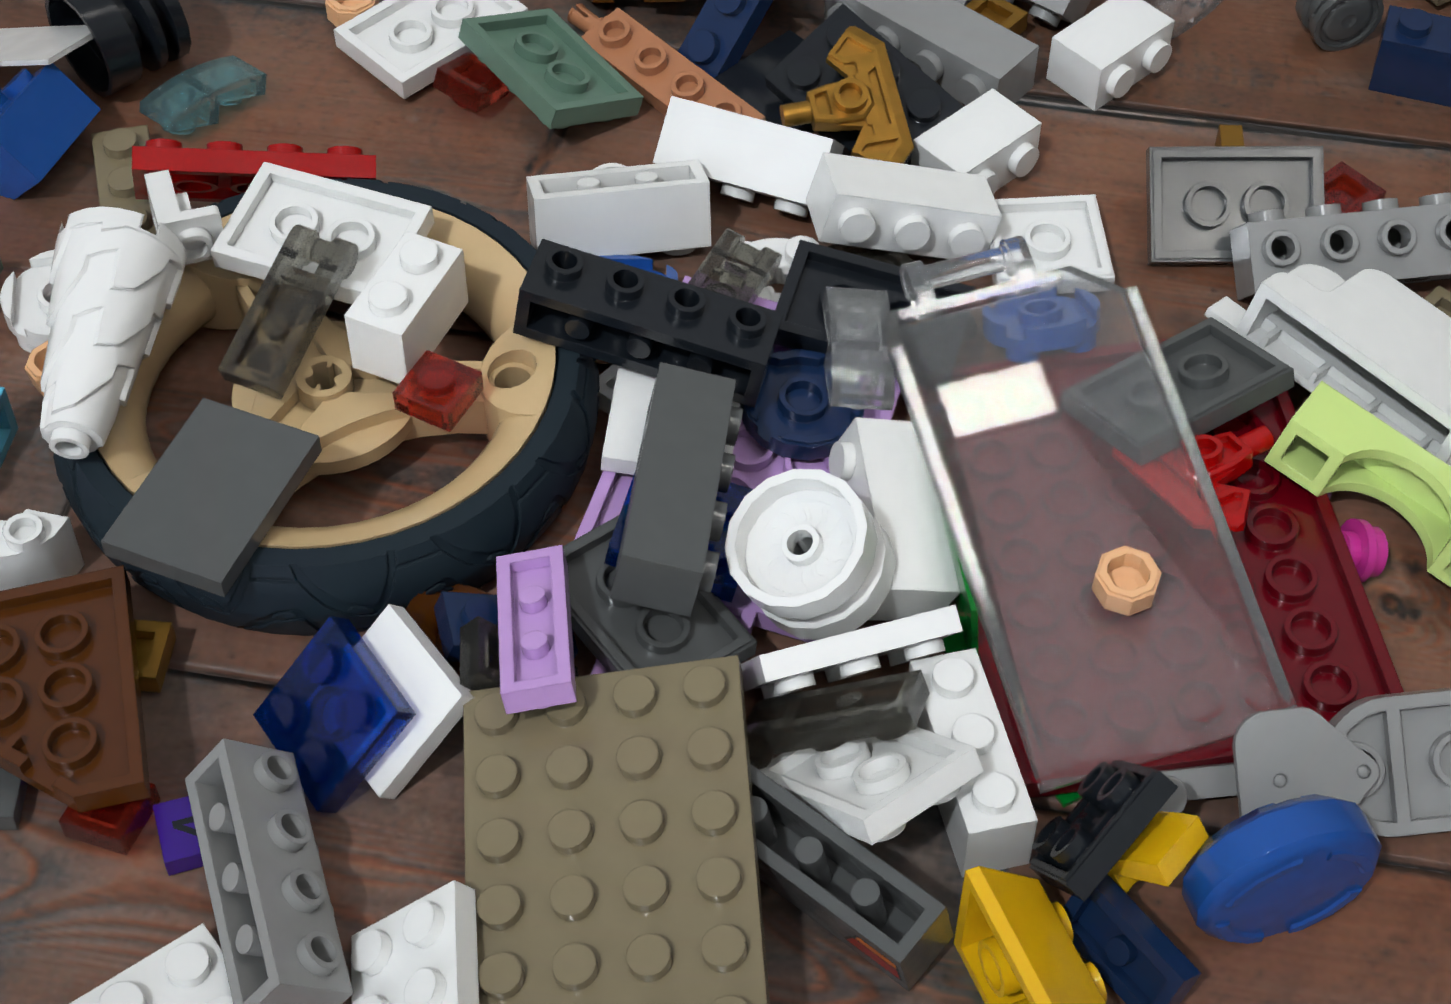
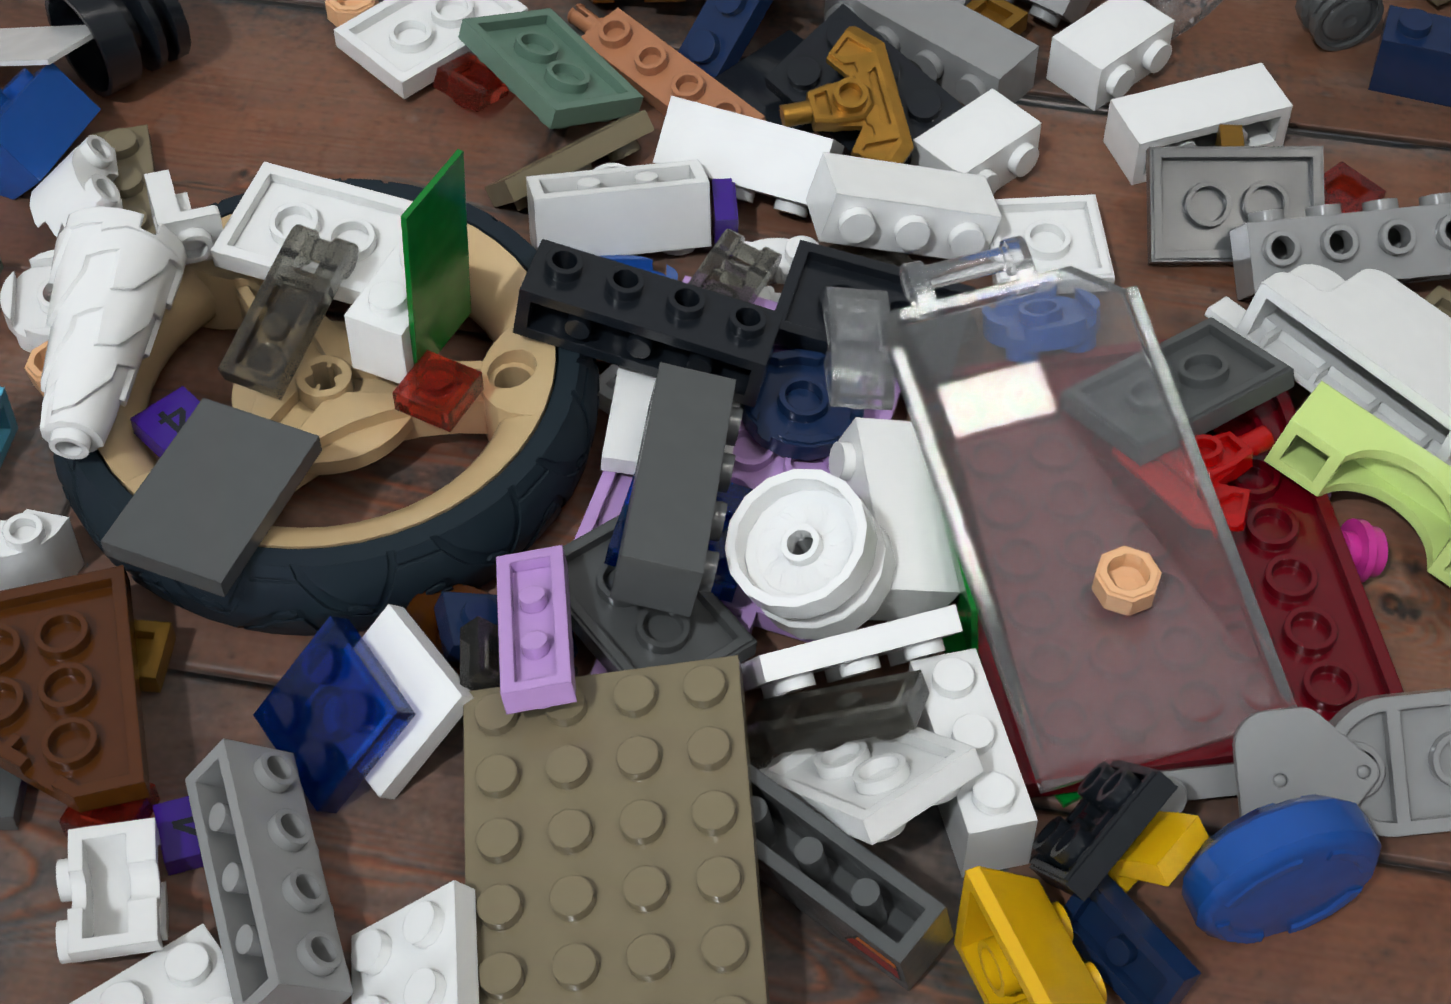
red plate [132,138,376,202] -> none
clear light blue slope [139,55,267,135] -> none
none -> white cylinder [29,135,123,237]
none -> white cylinder [56,817,169,964]
none -> dark purple tile [130,386,200,458]
none -> green piece [401,149,471,379]
none -> dark tan plate [484,110,655,210]
none -> dark purple tile [711,178,739,261]
none -> white brick [1103,63,1293,185]

